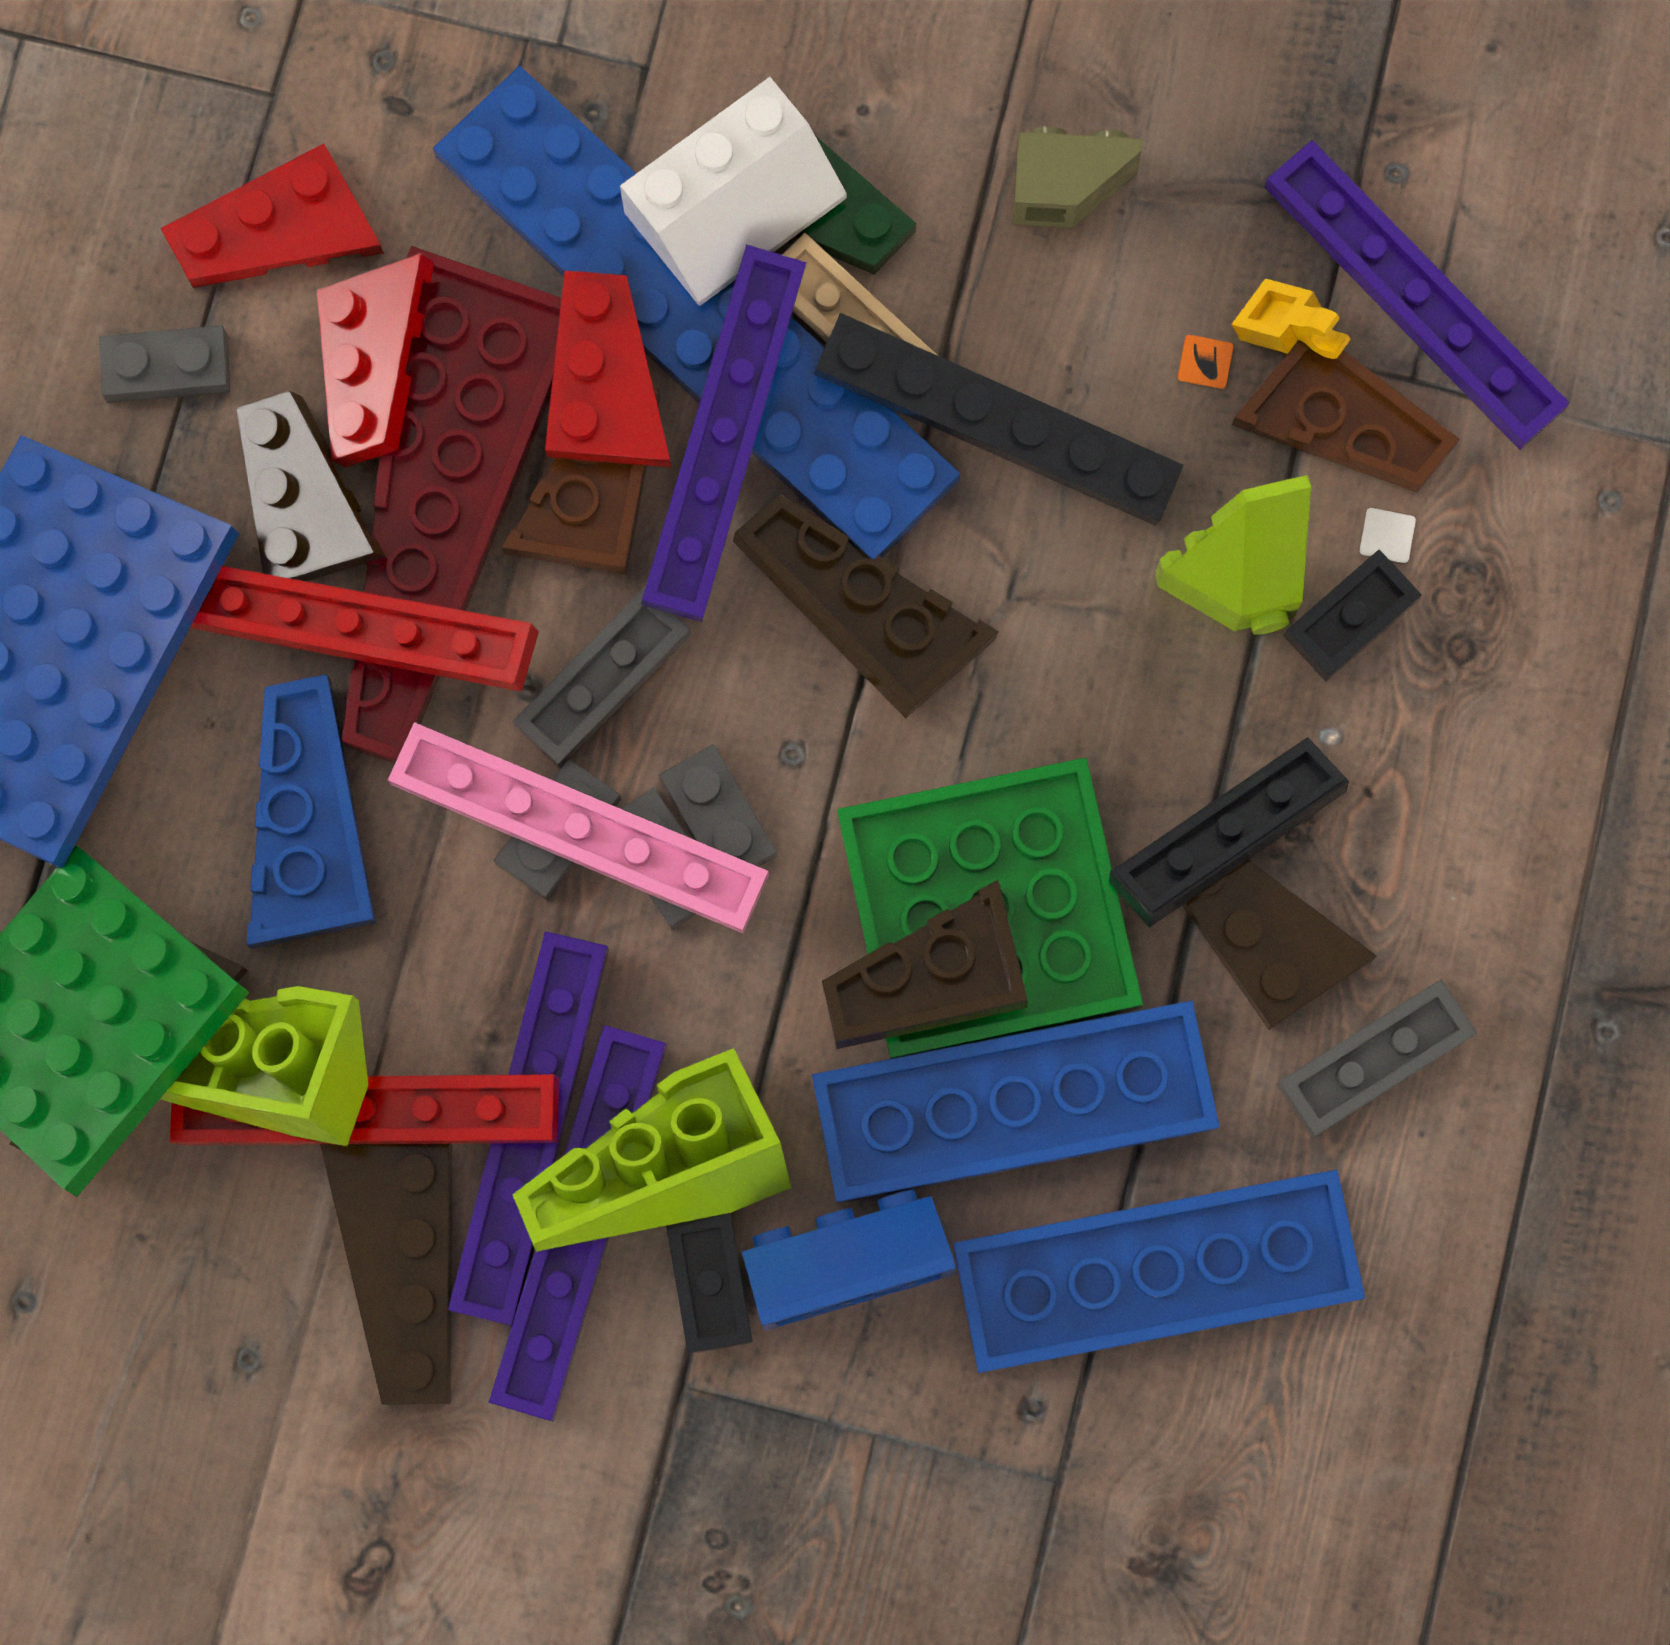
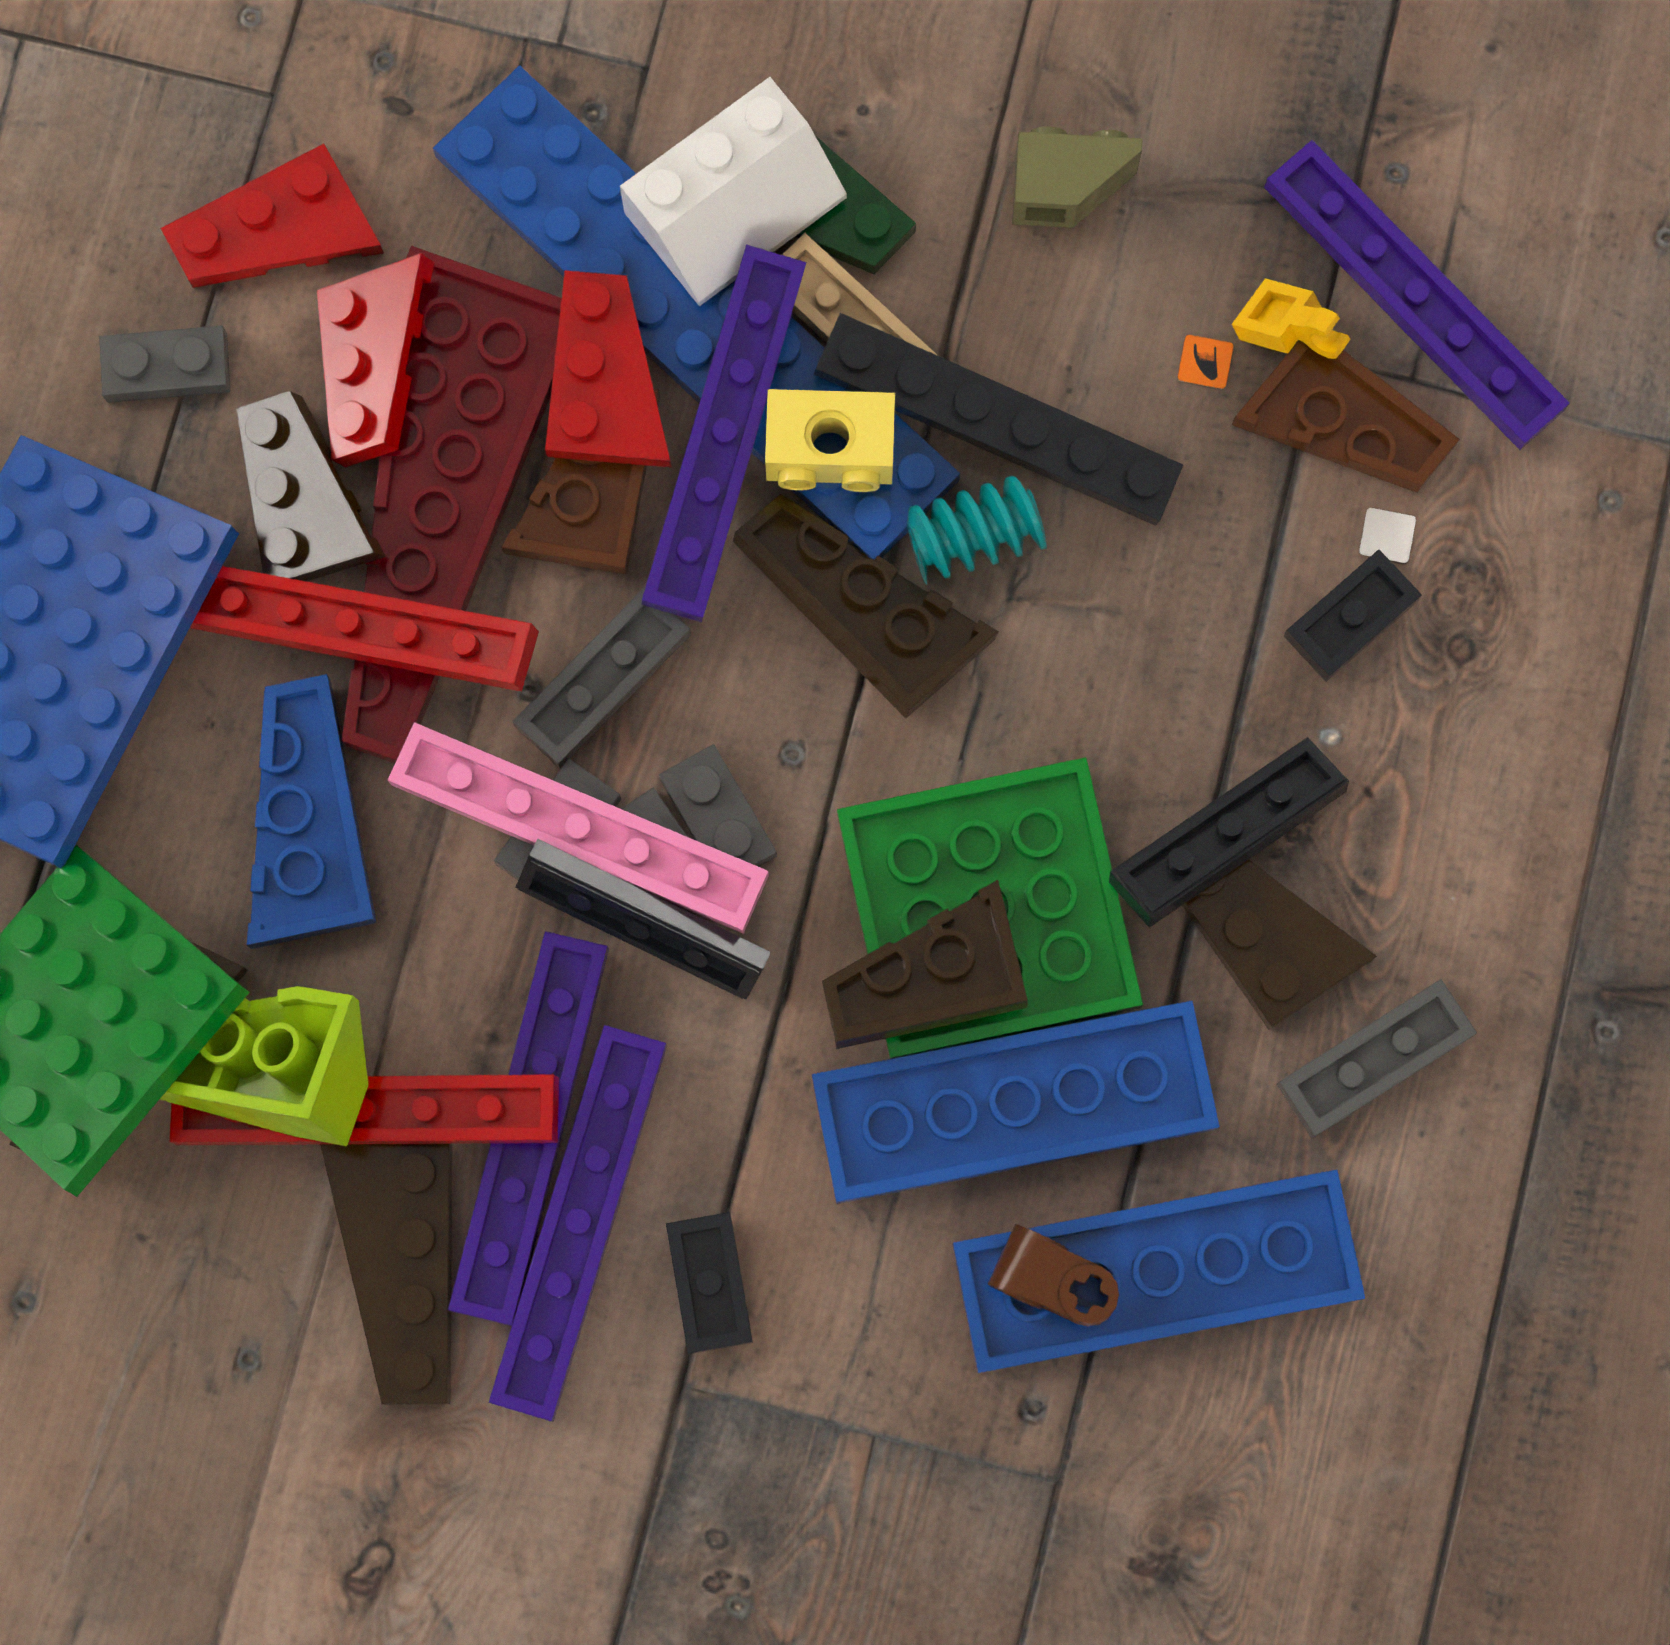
lime wedge [512,1048,792,1252] -> none
blue slope [742,1189,956,1331] -> none
lime wedge [1155,475,1311,635] -> none
none -> black tile [515,839,771,999]
none -> light yellow brick [765,389,895,492]
none -> teal piece [907,476,1047,584]
none -> reddish brown piece [988,1224,1119,1326]

